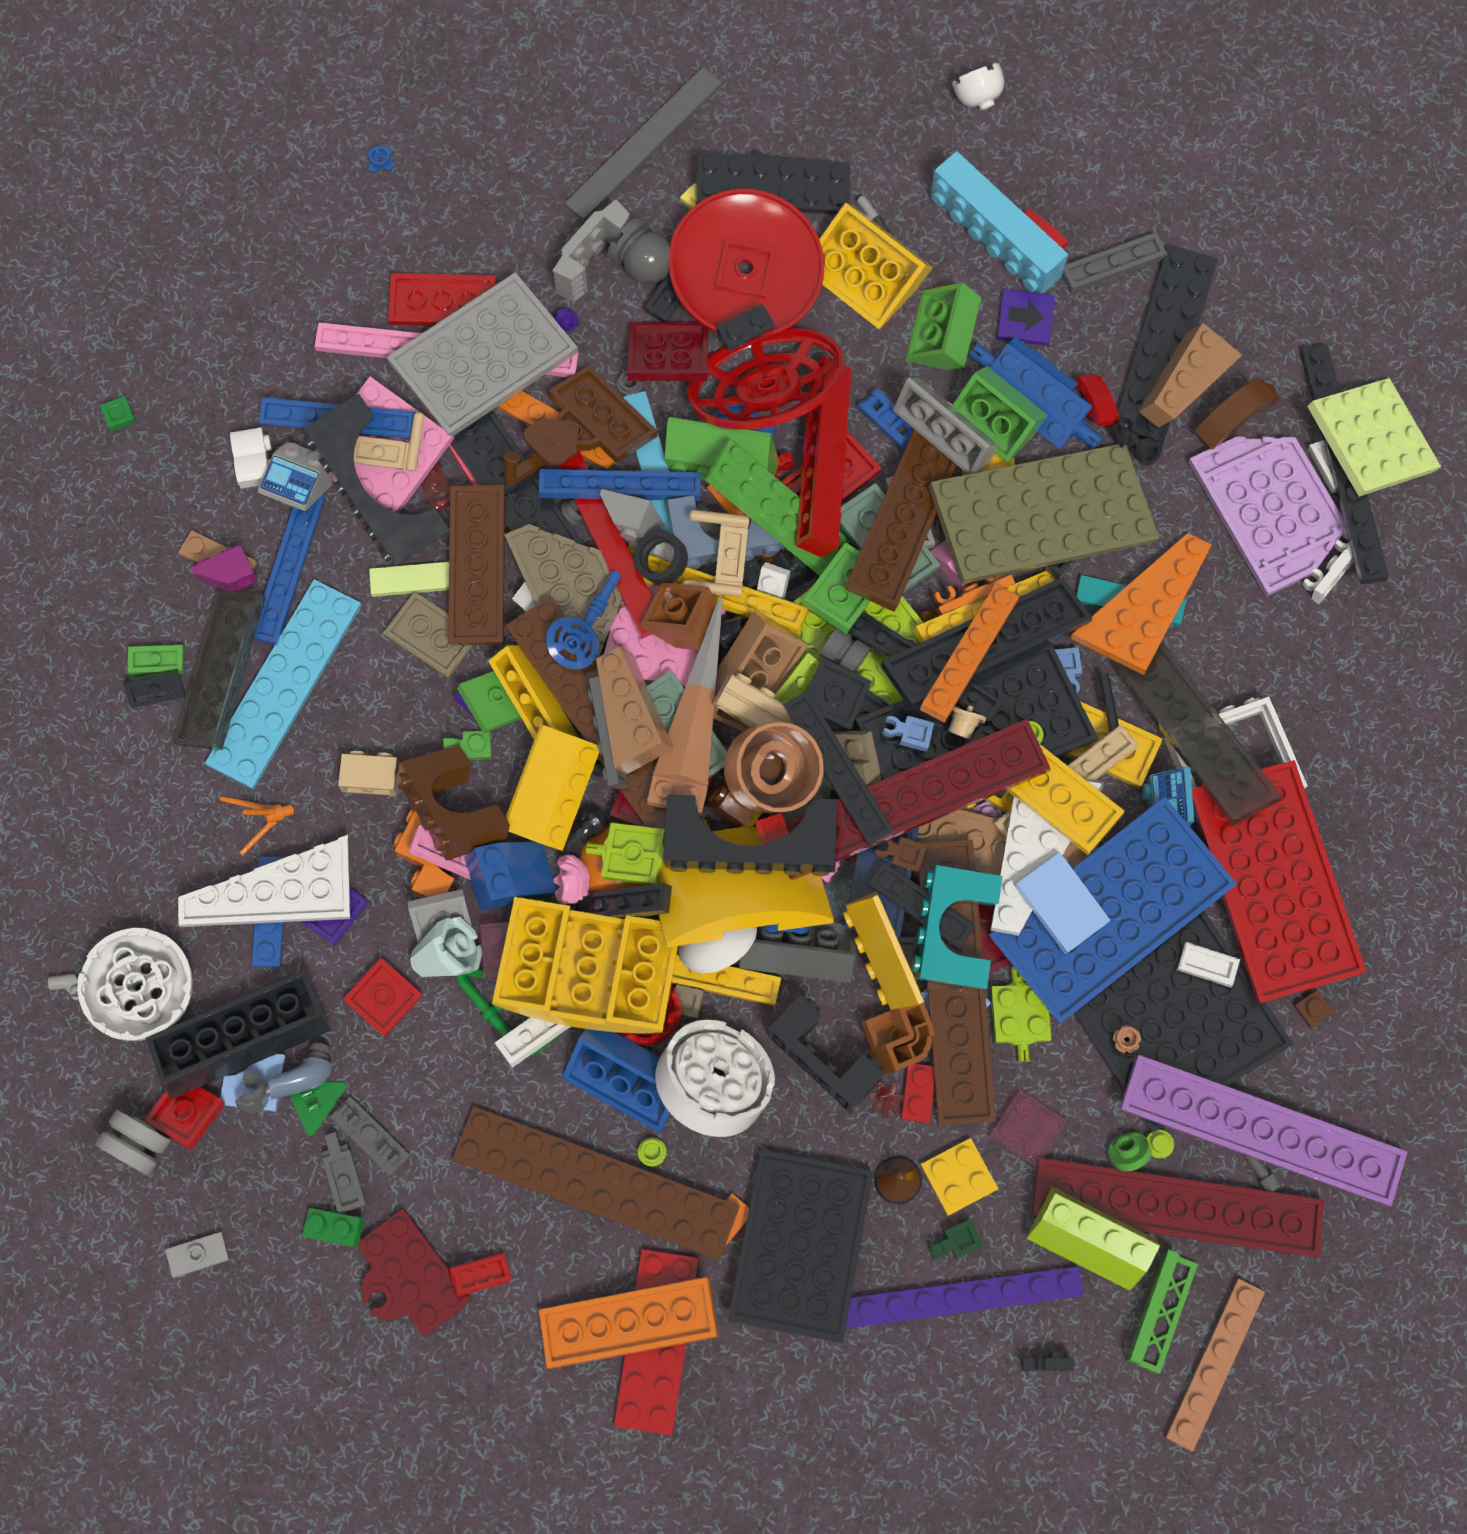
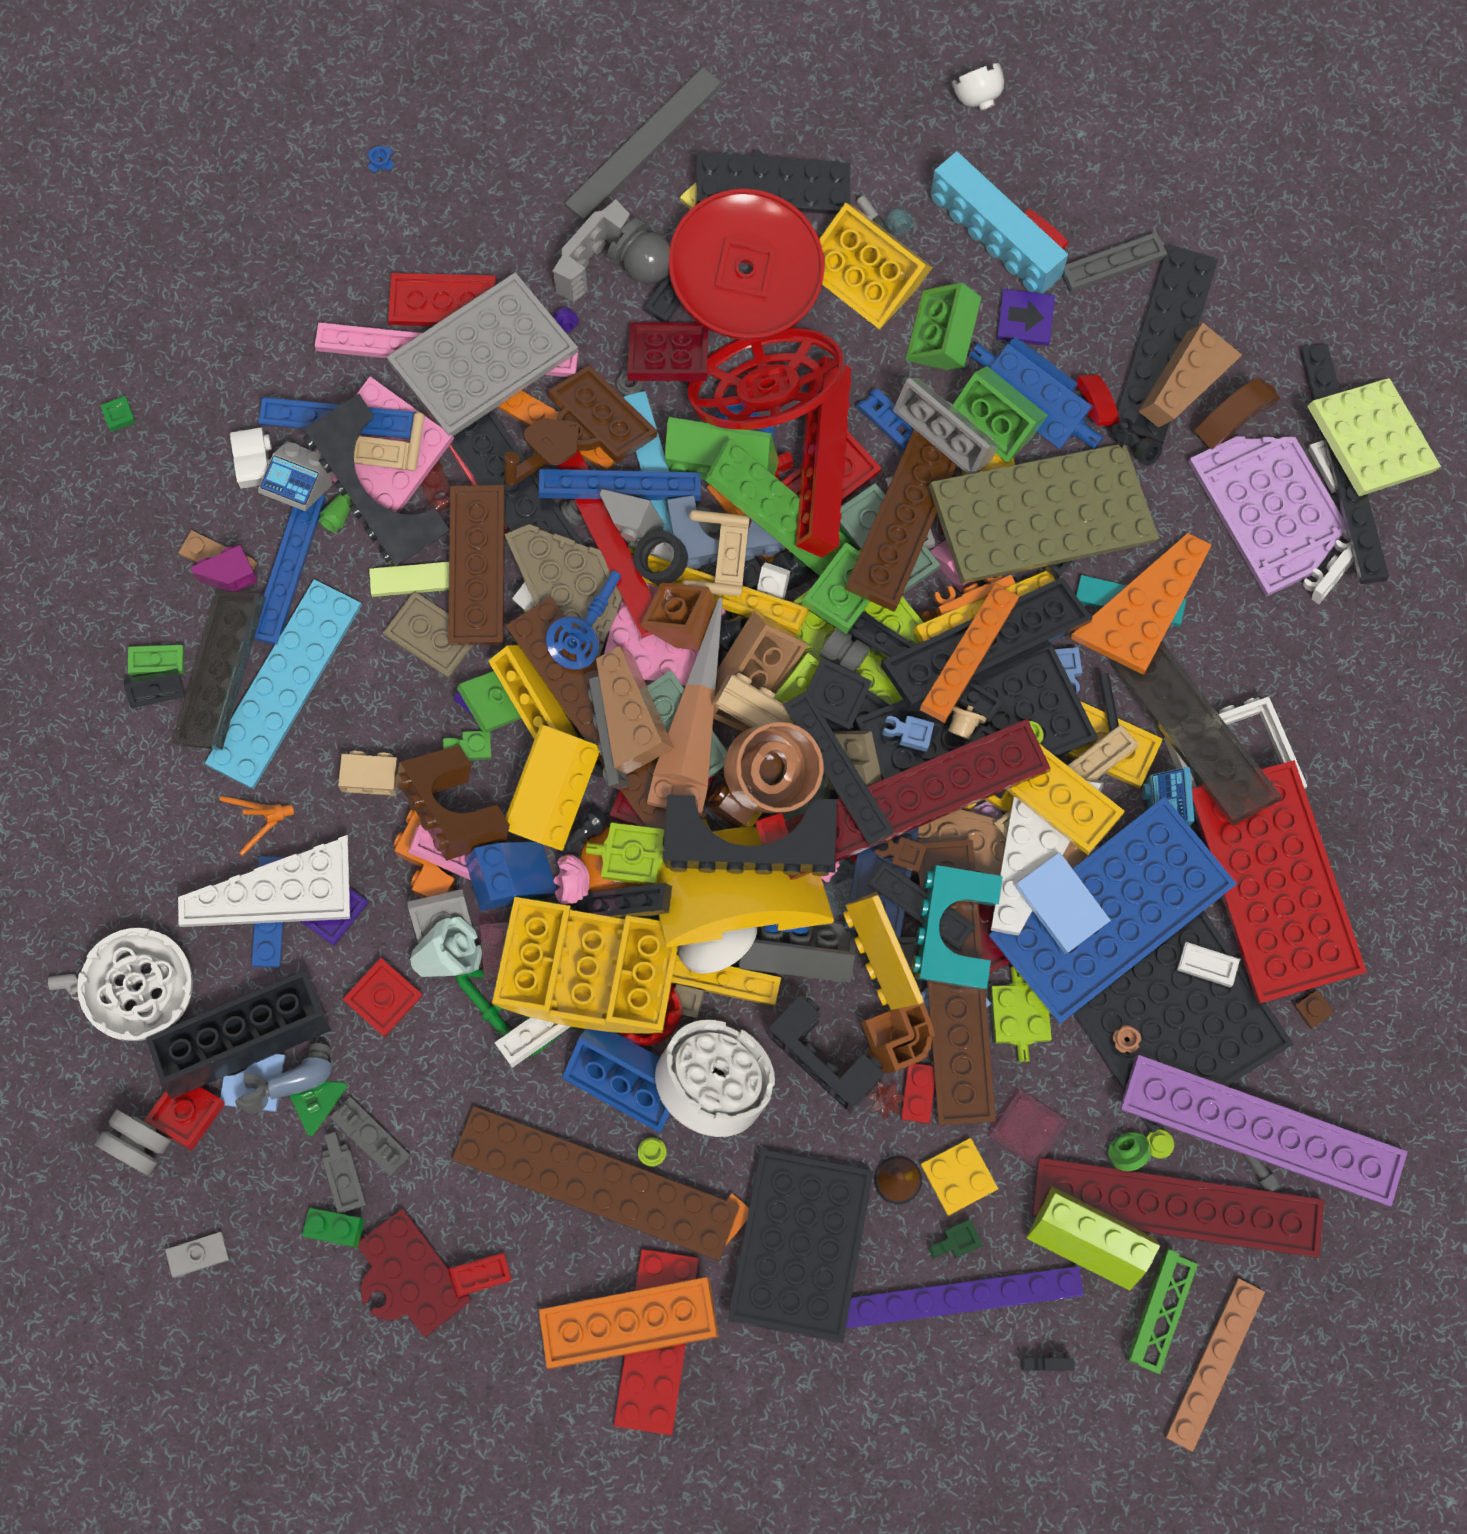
black plate [716,304,775,352] -> none
none -> bright green cone [319,494,352,532]
none -> clear light blue plate [887,208,913,235]

